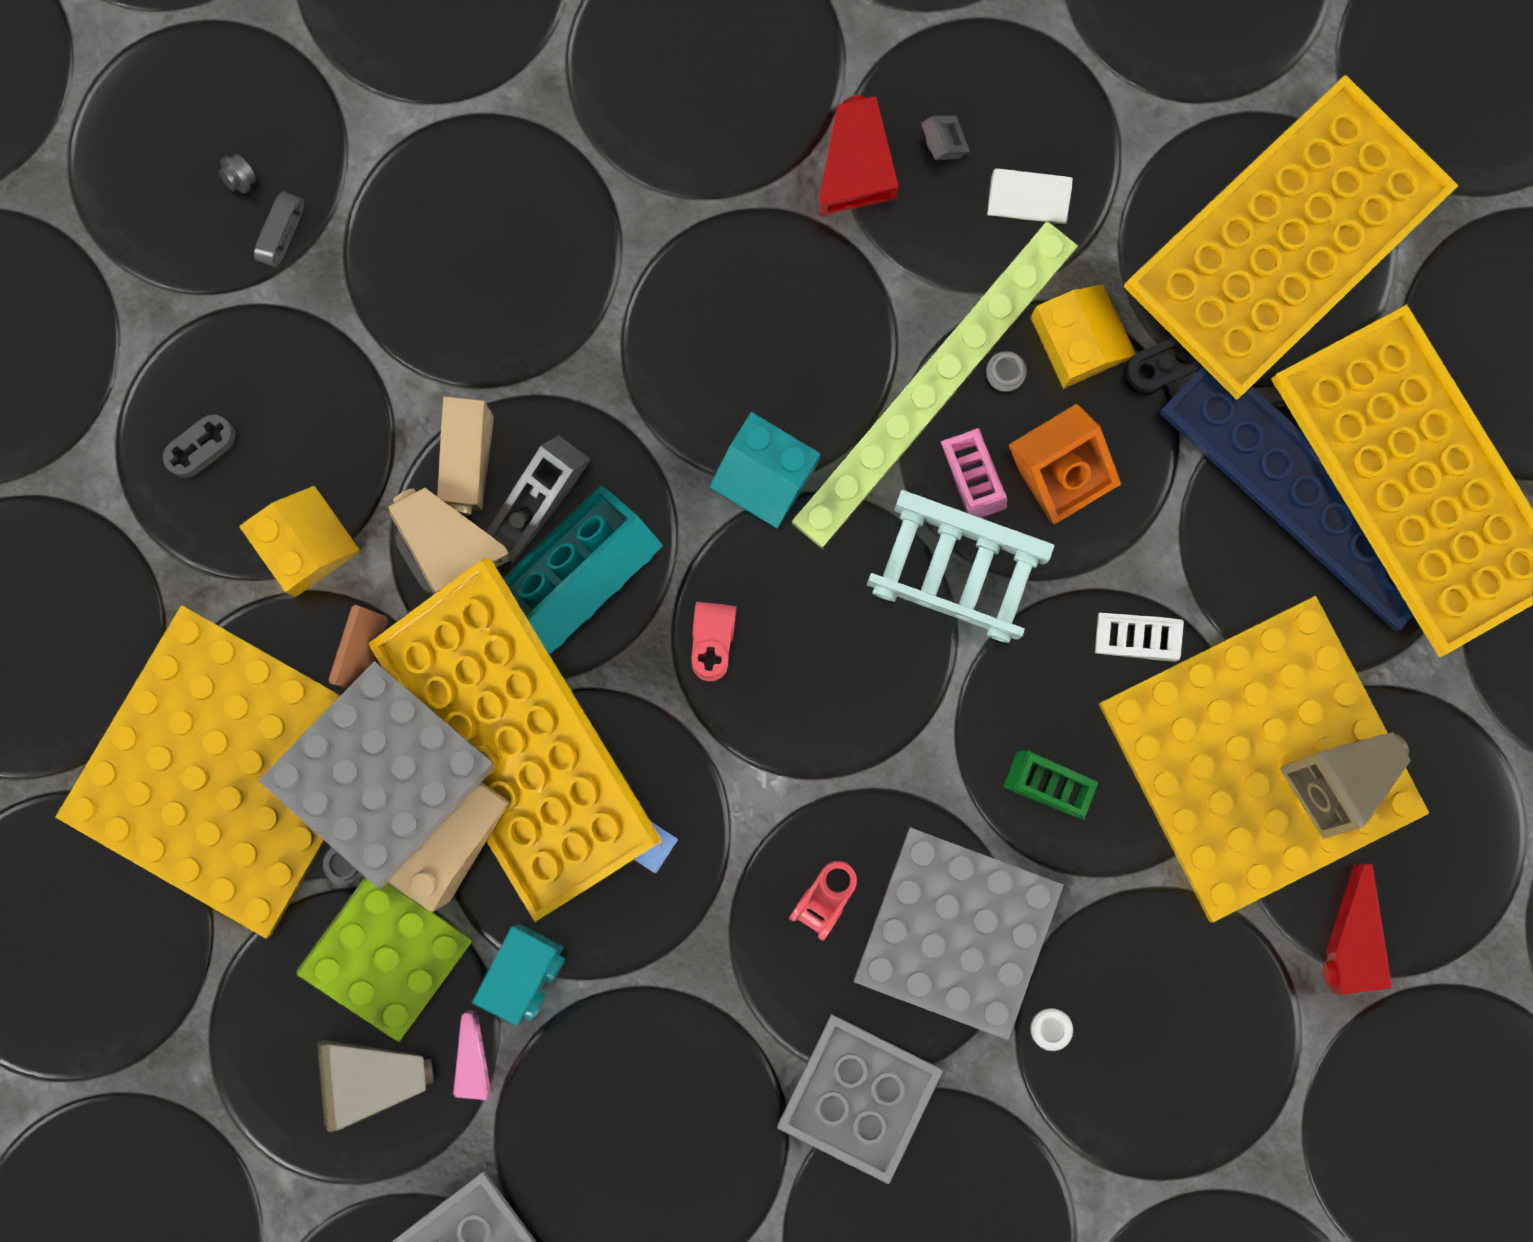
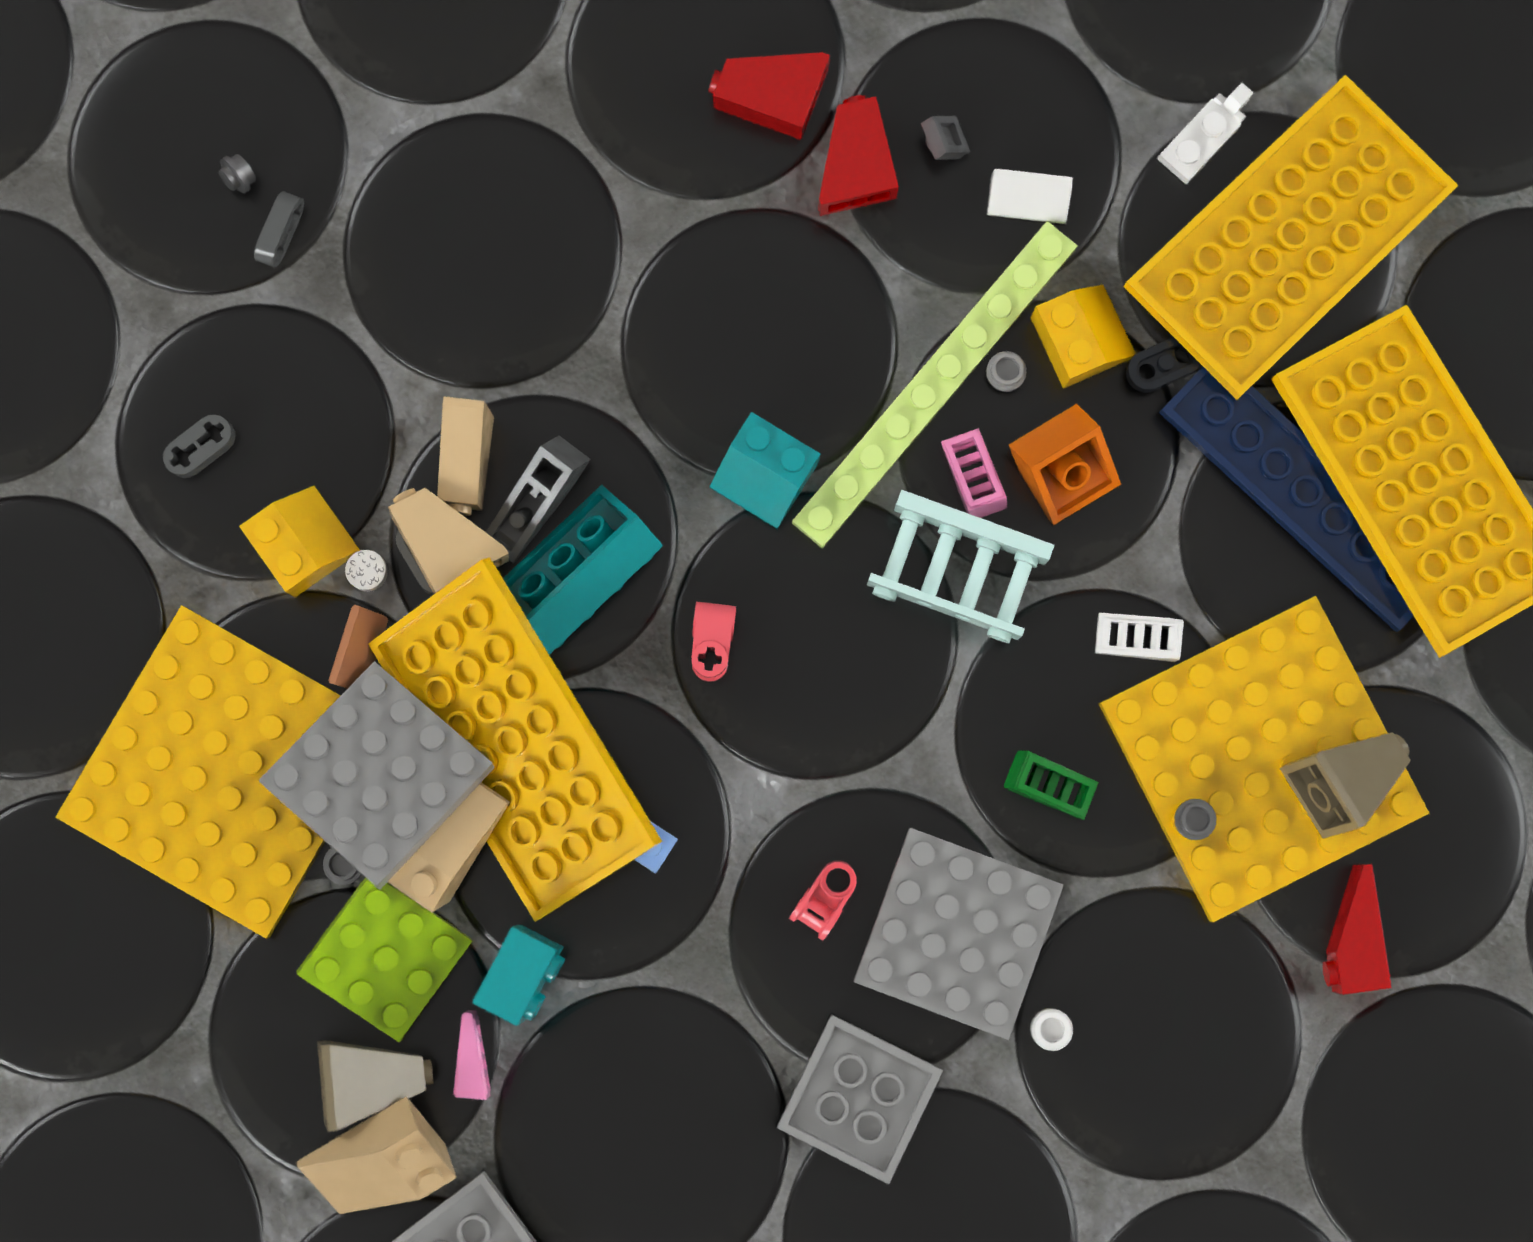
none -> tan slope [297,1096,457,1214]
none -> white tile [345,550,388,591]
none -> red slope [709,52,830,140]
none -> white hinge [1157,83,1253,185]
none -> flat silver plate [1174,799,1216,840]

